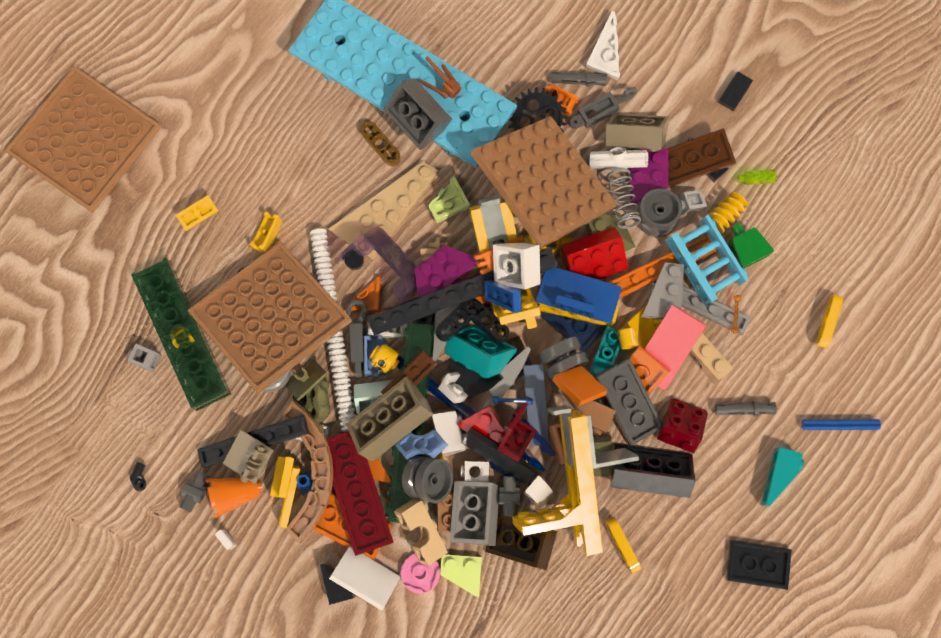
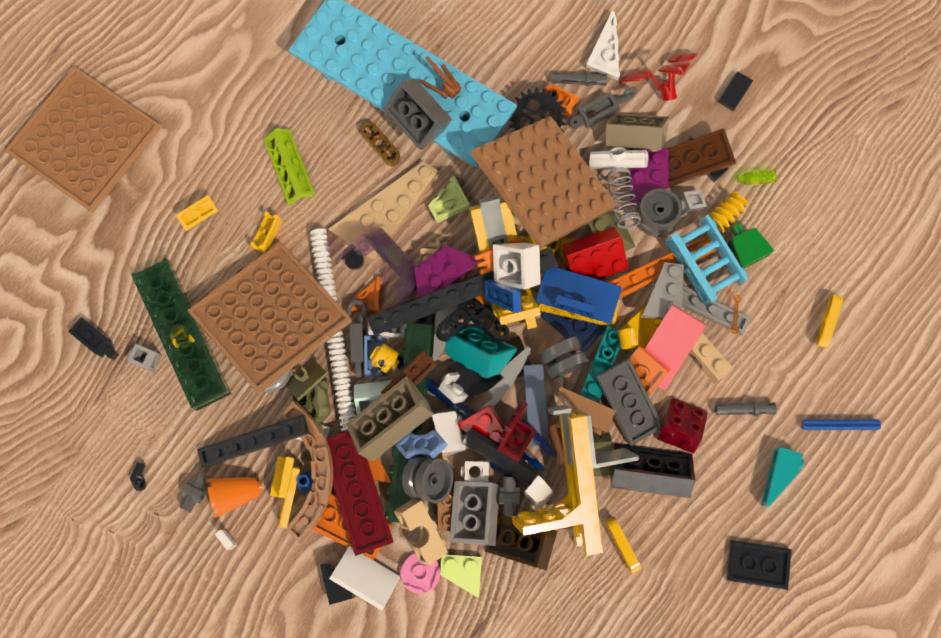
dark tan hinge [223,430,274,484] -> none
blue hinge [493,396,533,405] -> none
orange tile [552,366,608,406] -> none
none -> black hinge [68,317,119,361]
none -> lime fence [263,128,315,205]
none -> red plant [619,53,698,101]

